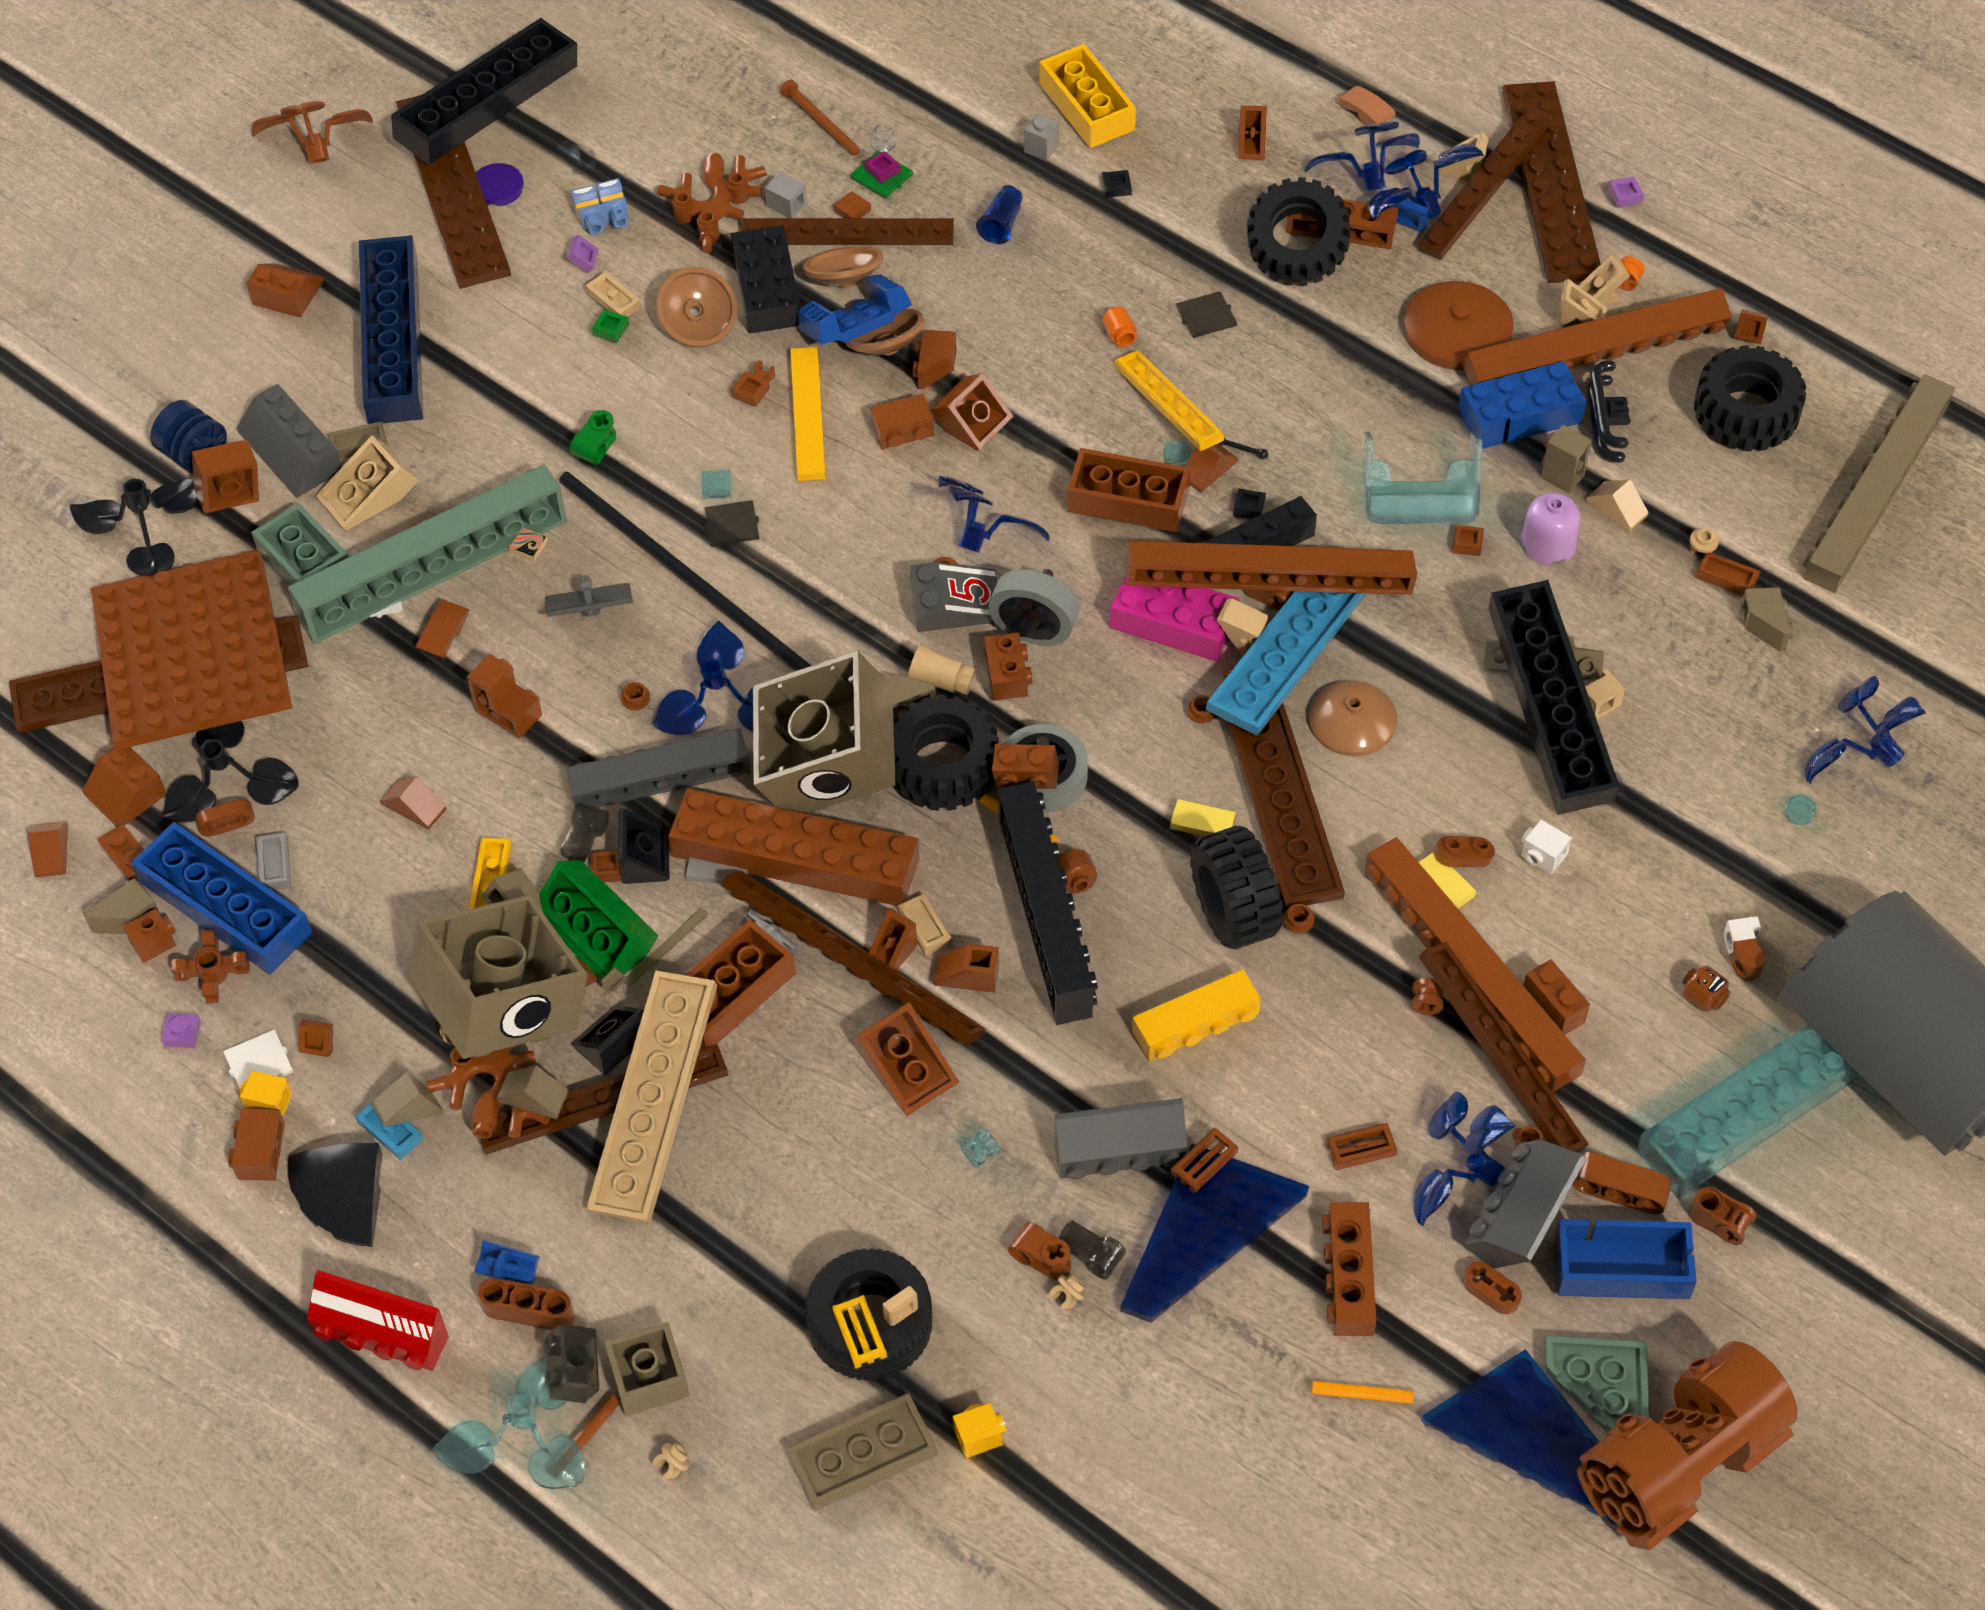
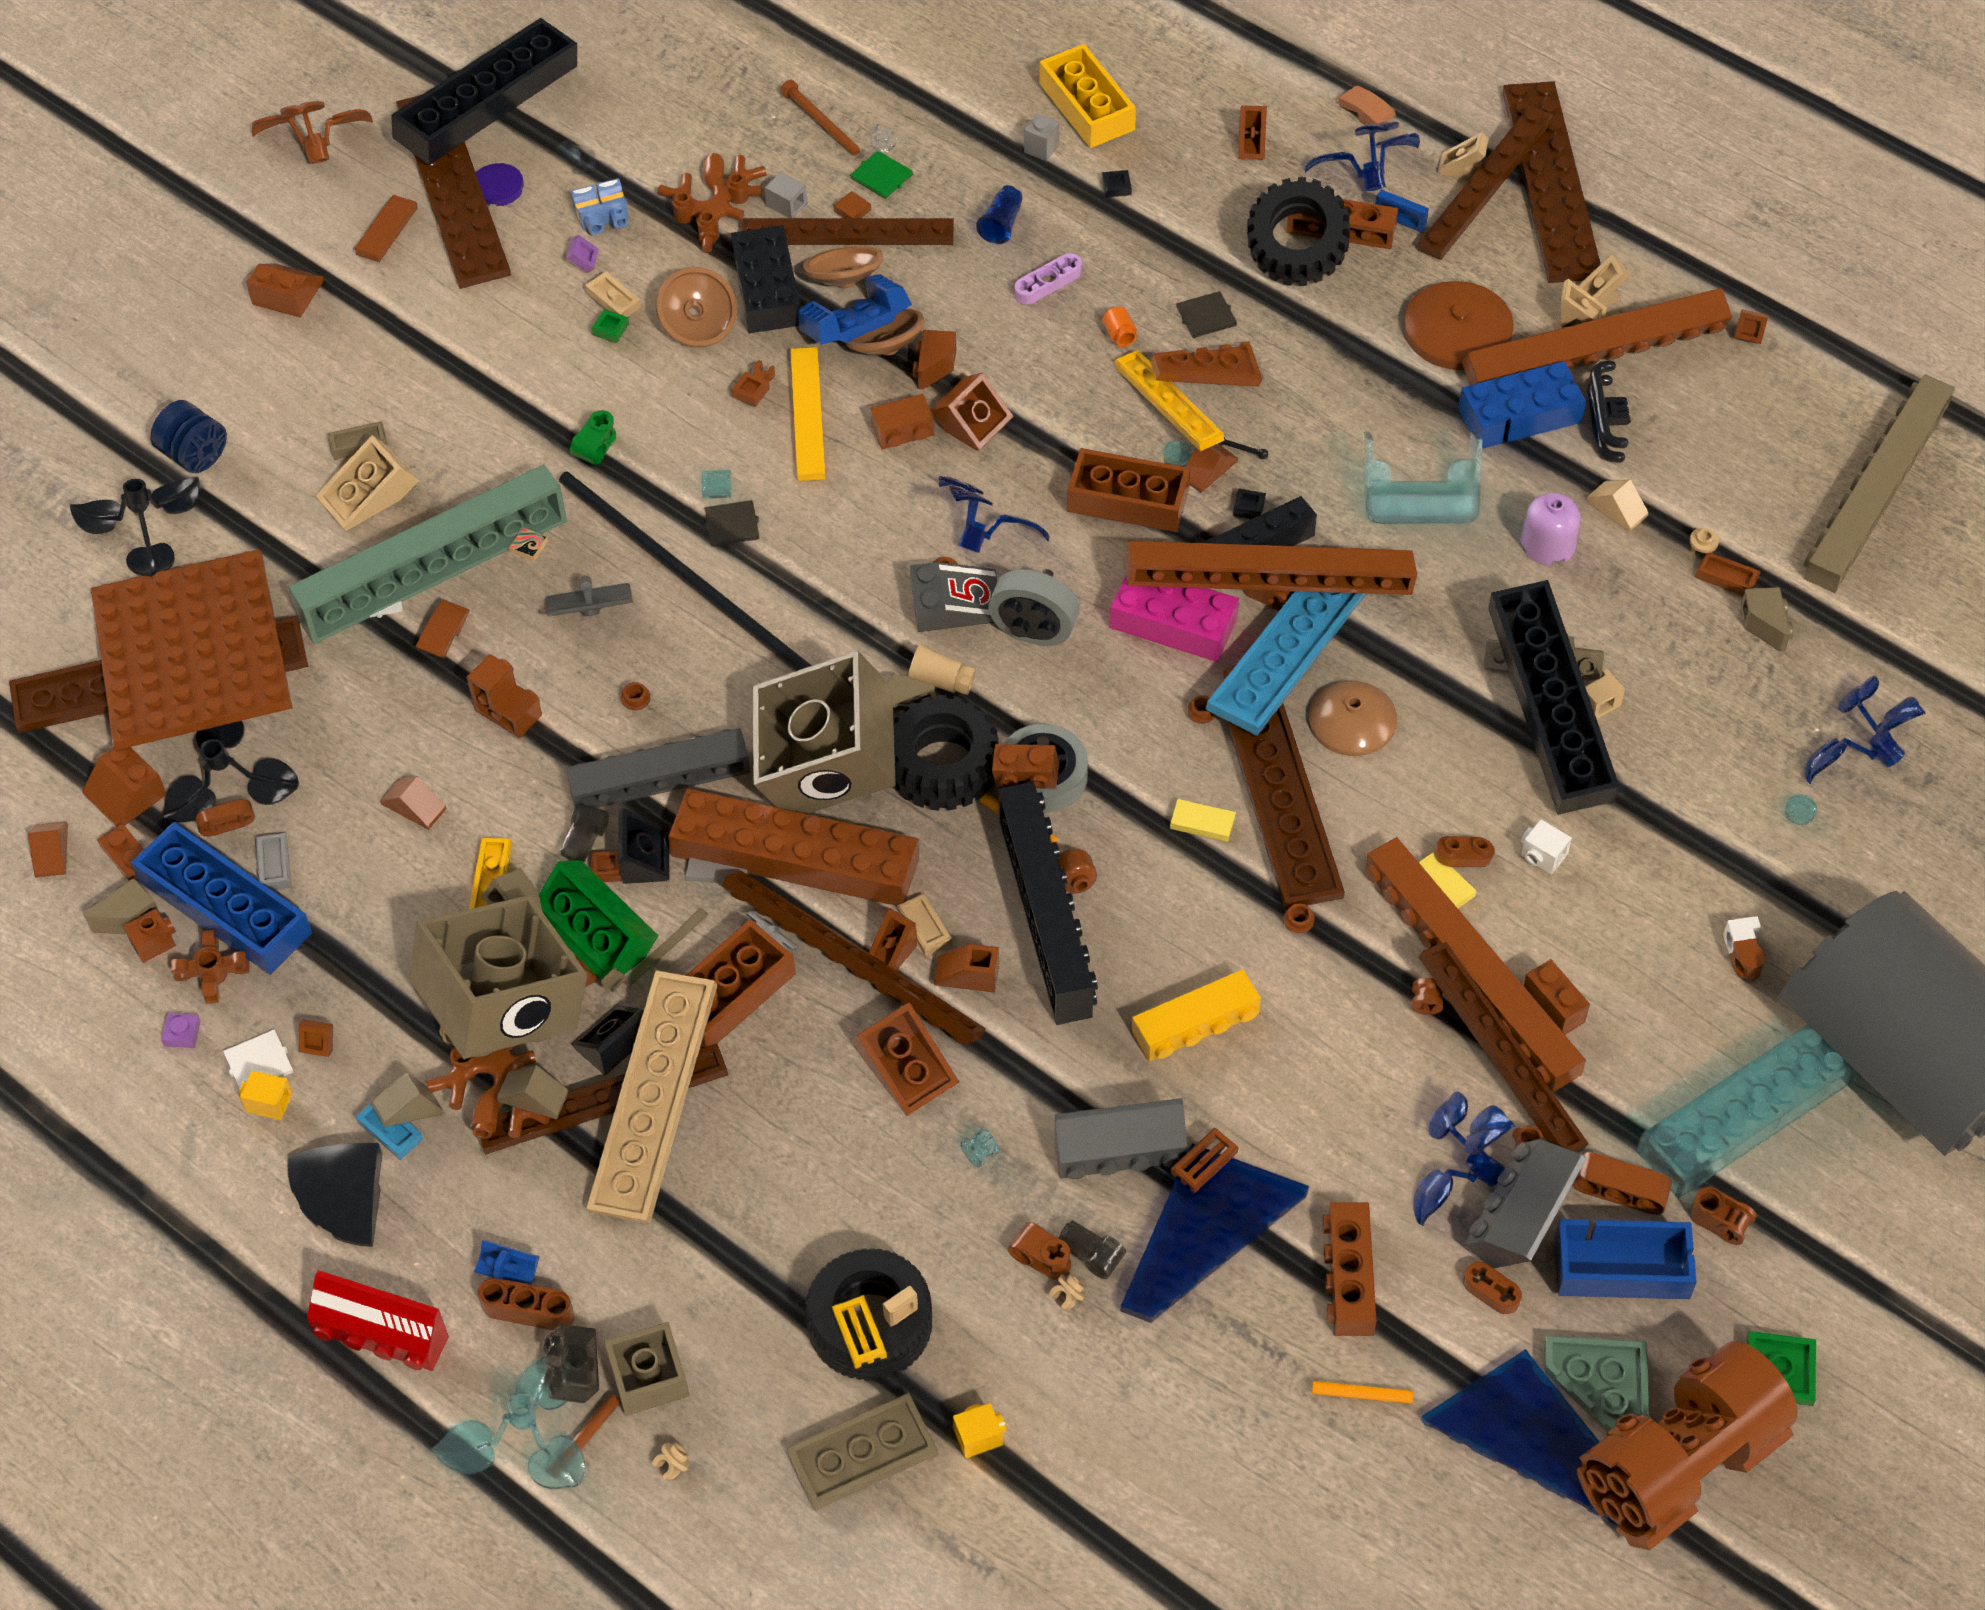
dark orange brick [192,439,259,514] -> none
dark orange brick [228,1108,285,1181] -> none
dark grey slope [236,384,342,498] -> none
sand green brick [251,503,348,586] -> none
dark blue brick [359,235,424,424] -> none
clear blue plant [653,621,753,735] -> none
magenta tile [864,151,901,184] -> none
dark orange brick [984,633,1033,701] -> none
black tyre [1190,826,1283,950] -> none
tan slope [1217,598,1268,657] -> none
dark orange tile [1326,1123,1398,1170] -> none
clear blue plant [1368,144,1484,220] -> none
dark orange tile [1452,525,1484,556] -> none
dark tan brick [1541,425,1592,493] -> none
medium lavender plate [1608,176,1644,208] -> none
orange wheel [1618,256,1645,291] -> none
dark orange head [1682,965,1731,1012] -> none
black tyre [1694,345,1807,452] -> none
none -> dark orange tile [355,195,418,262]
none -> lavender beam [1015,253,1082,304]
none -> dark orange wing [1151,341,1262,387]
none -> green plate [1747,1331,1816,1406]

